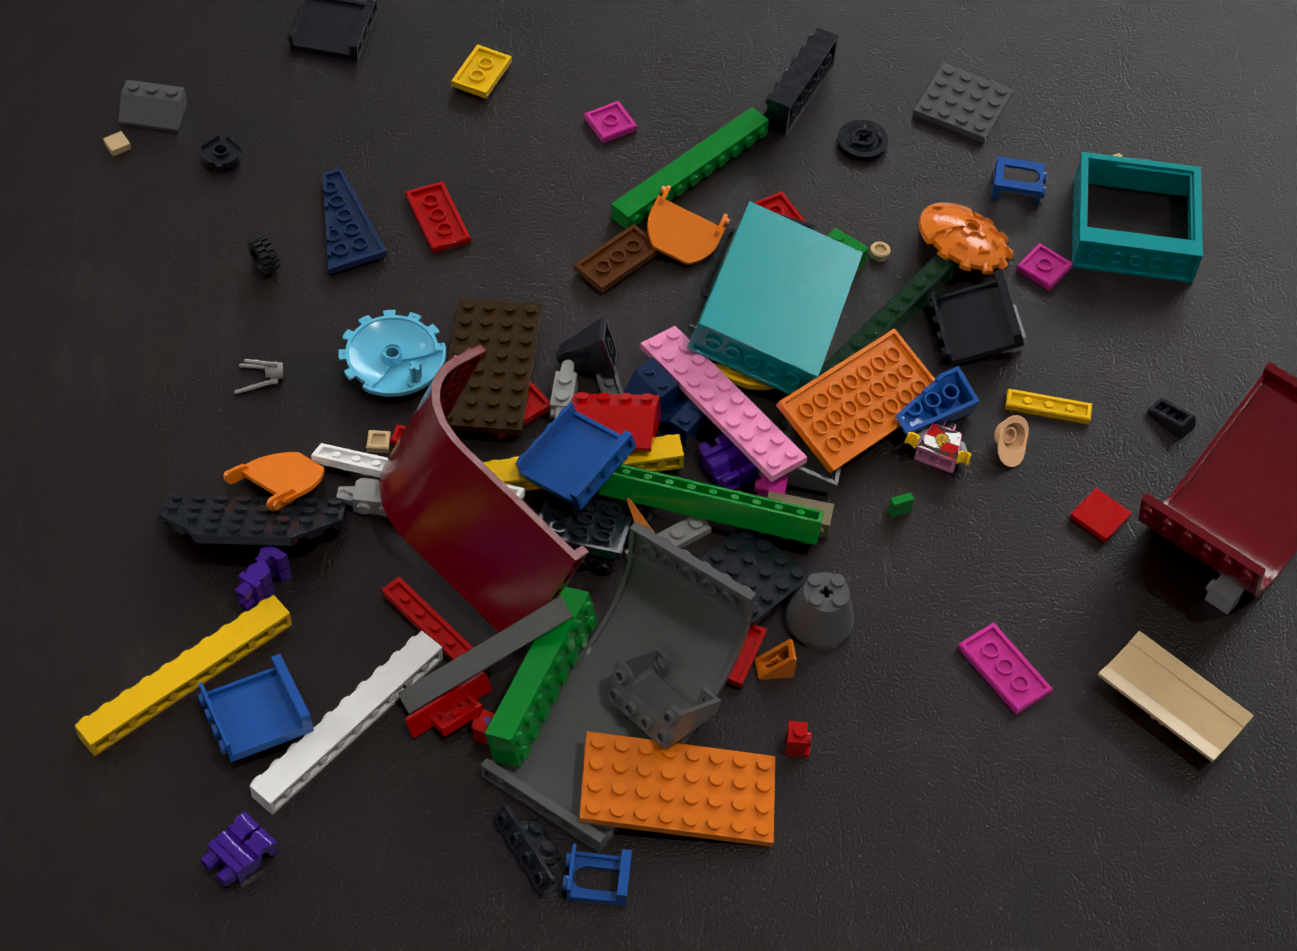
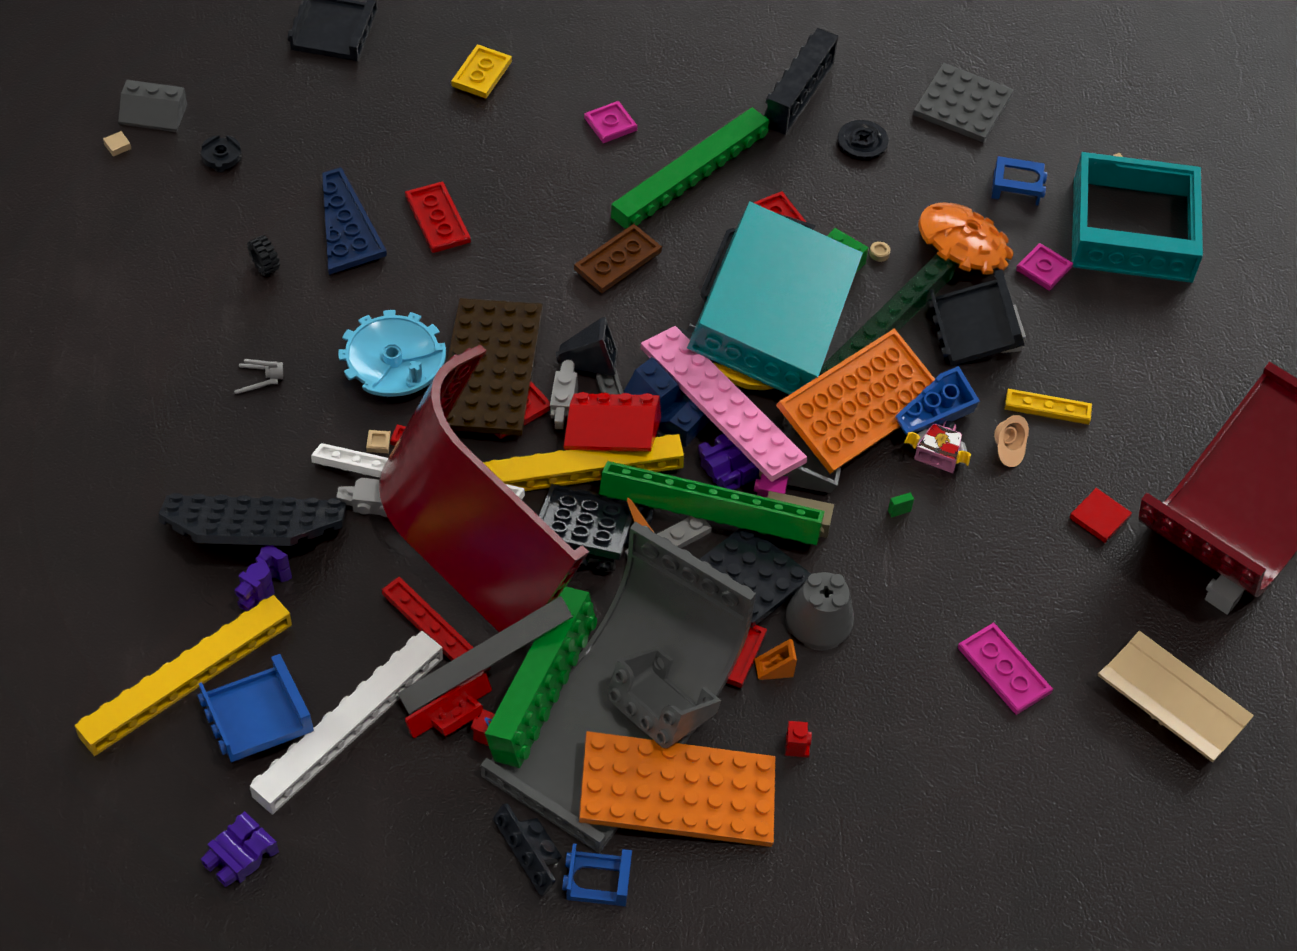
orange piece [223,452,324,511] -> none
blue panel [515,402,636,510] -> none
orange piece [647,185,730,265] -> none
black slope [1148,398,1196,438] -> none

